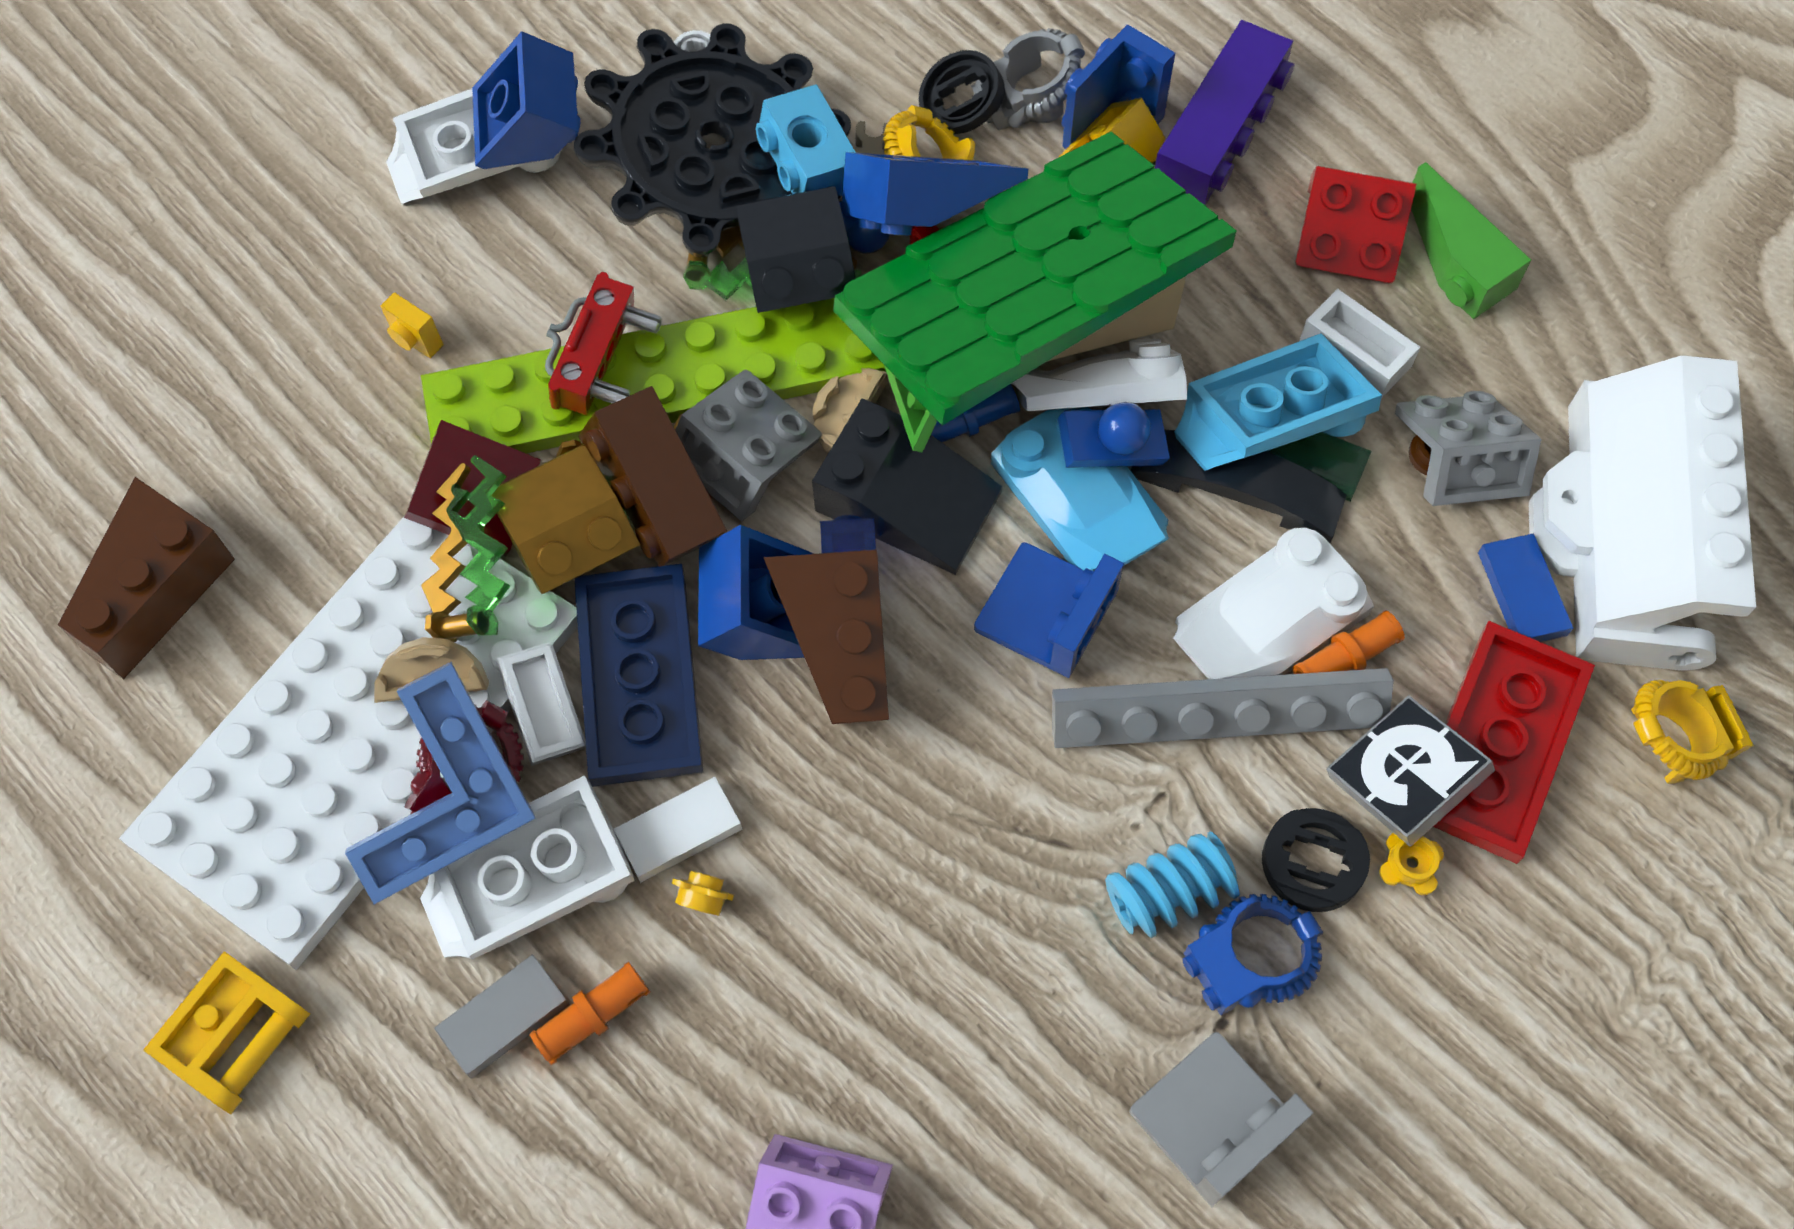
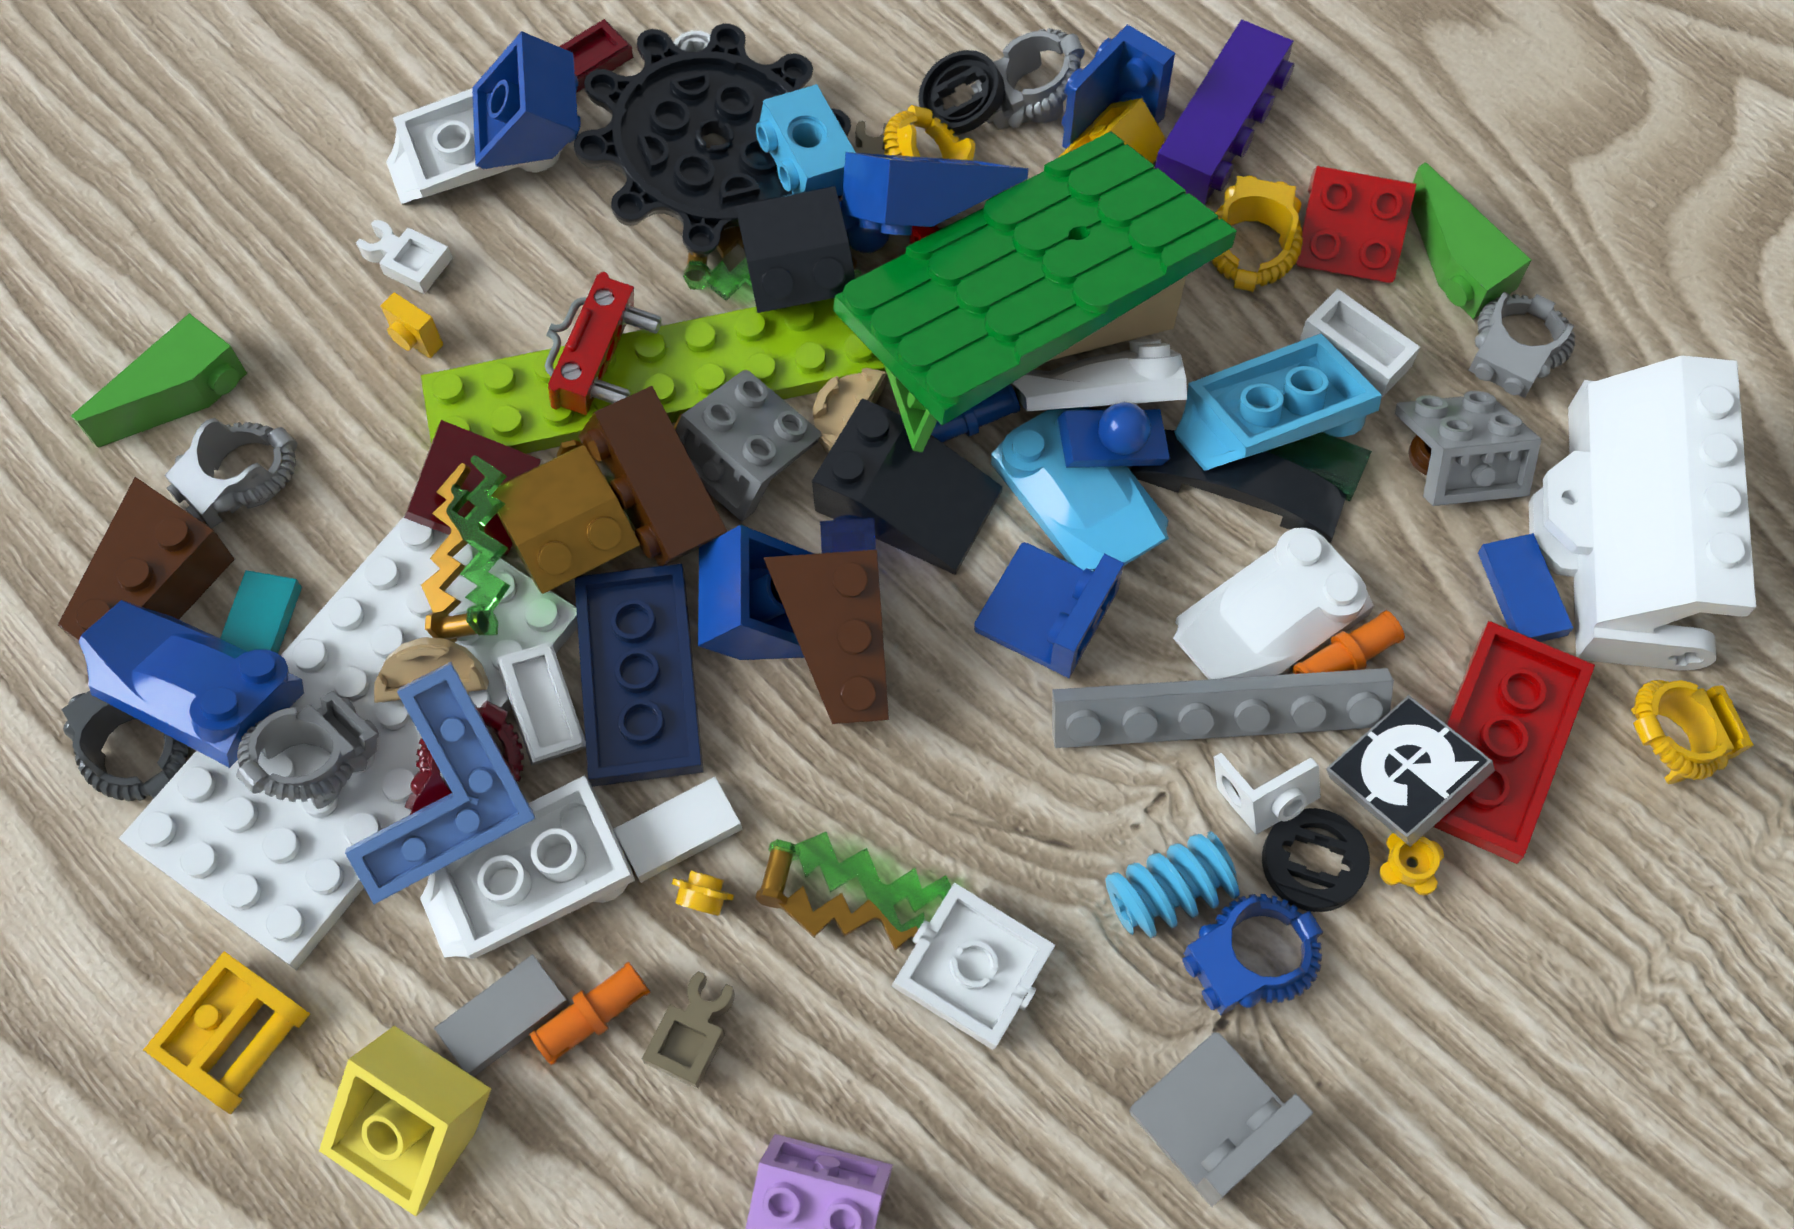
none -> dark grey piece [61,691,188,801]
none -> bright green slope [71,313,247,448]
none -> blue slope [78,600,304,768]
none -> light grey piece [165,418,297,529]
none -> teal tile [220,570,302,653]
none -> light grey piece [236,691,379,809]
none -> light yellow slope [319,1026,491,1216]
none -> white plate [356,220,453,294]
none -> dark red tile [559,19,634,93]
none -> dark tan plate [642,971,735,1089]
none -> piece [755,832,952,951]
none -> white plate [892,882,1055,1050]
none -> yellow piece [1212,176,1303,292]
none -> white bracket [1214,753,1320,835]
none -> light grey piece [1468,292,1575,398]

